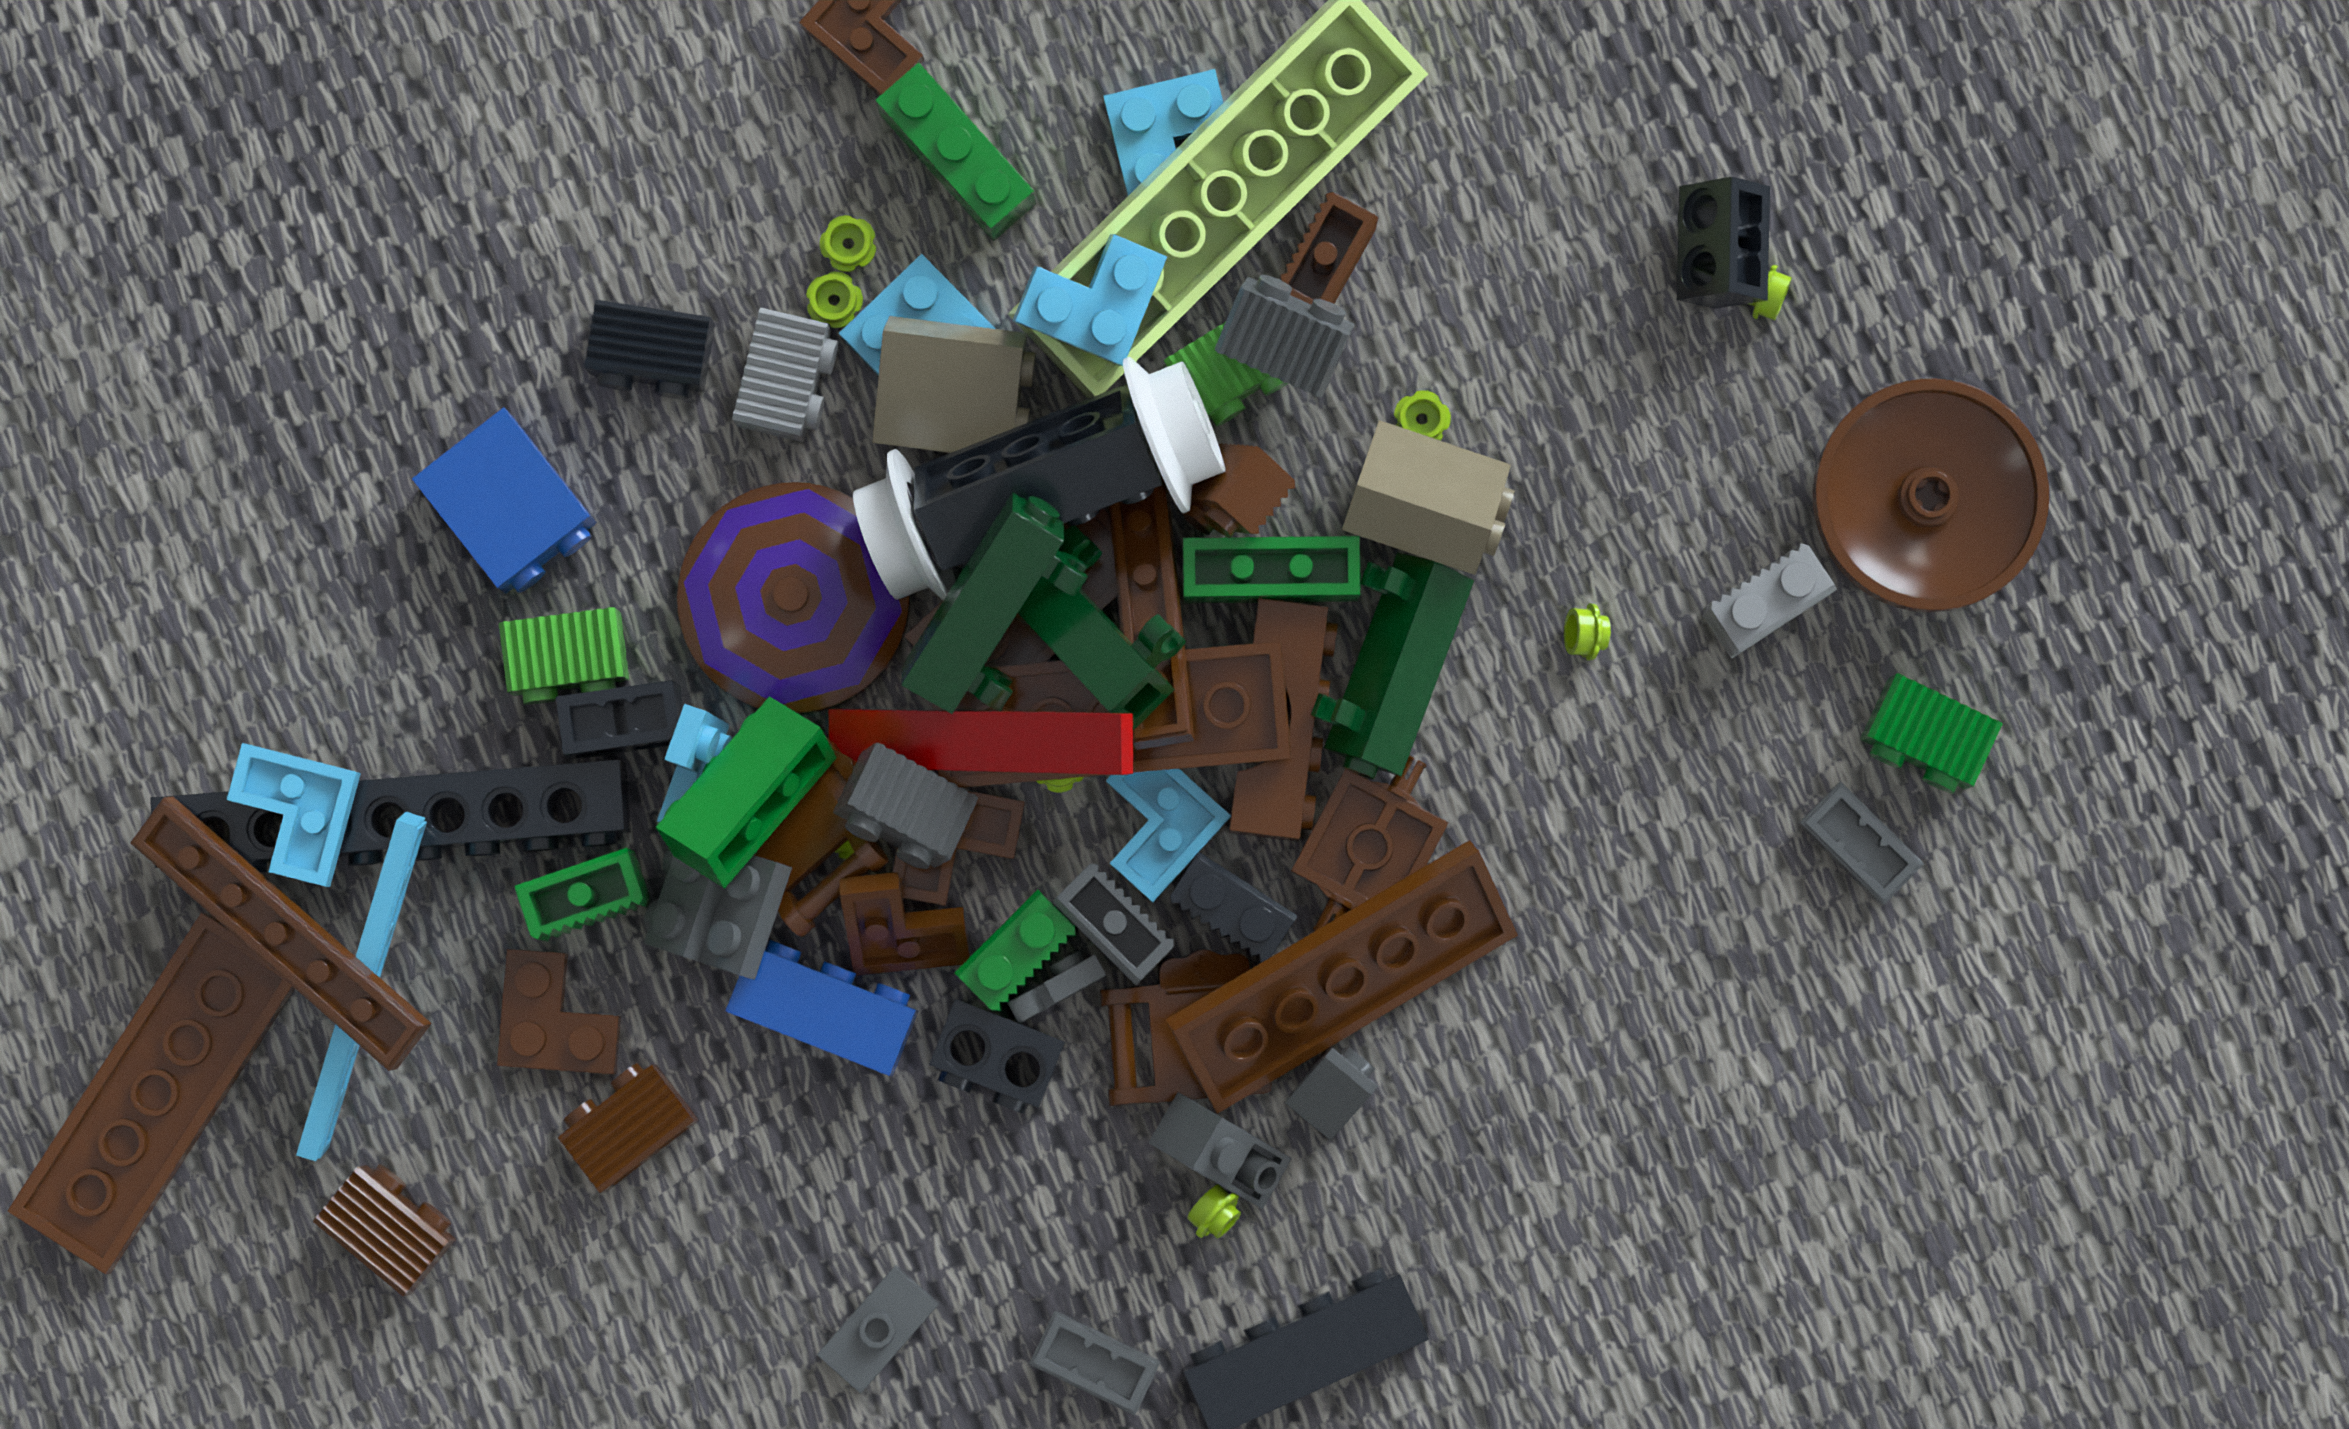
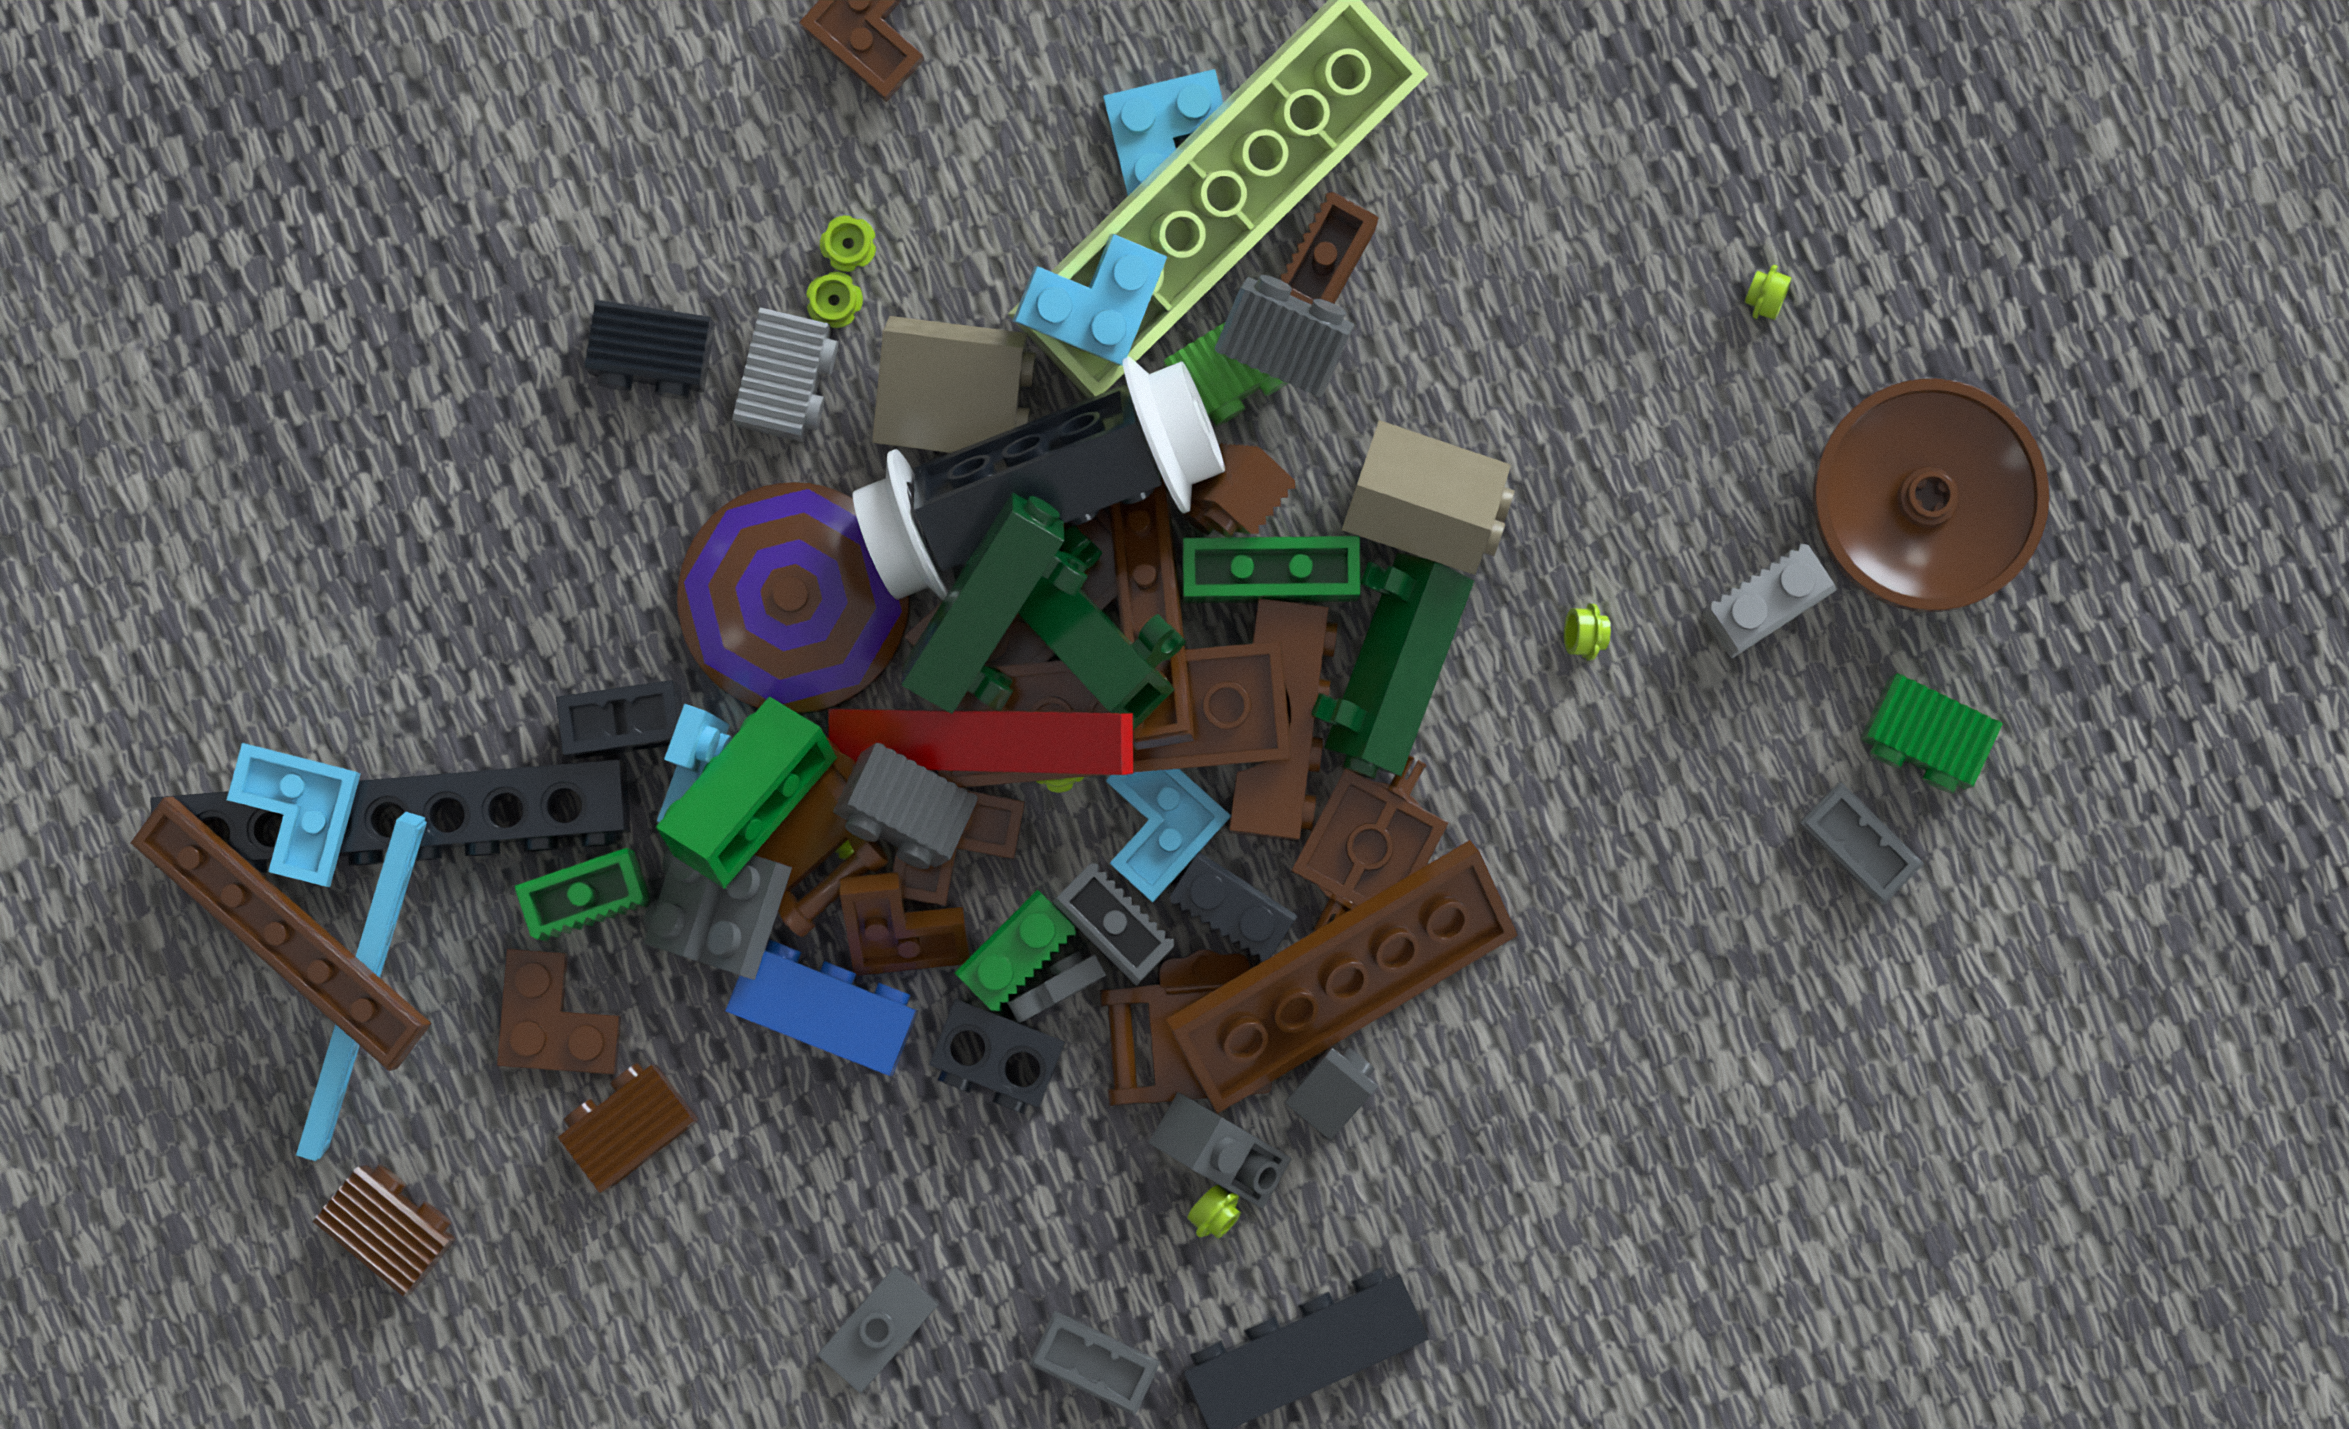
reddish brown plate [7,912,295,1275] -> none
blue brick [412,407,597,594] -> none
bright green brick [499,607,629,704] -> none
medium azure plate [839,254,995,376] -> none
green brick [875,62,1036,241] -> none
lime plate [1394,390,1451,441] -> none
black brick [1676,177,1770,309] -> none

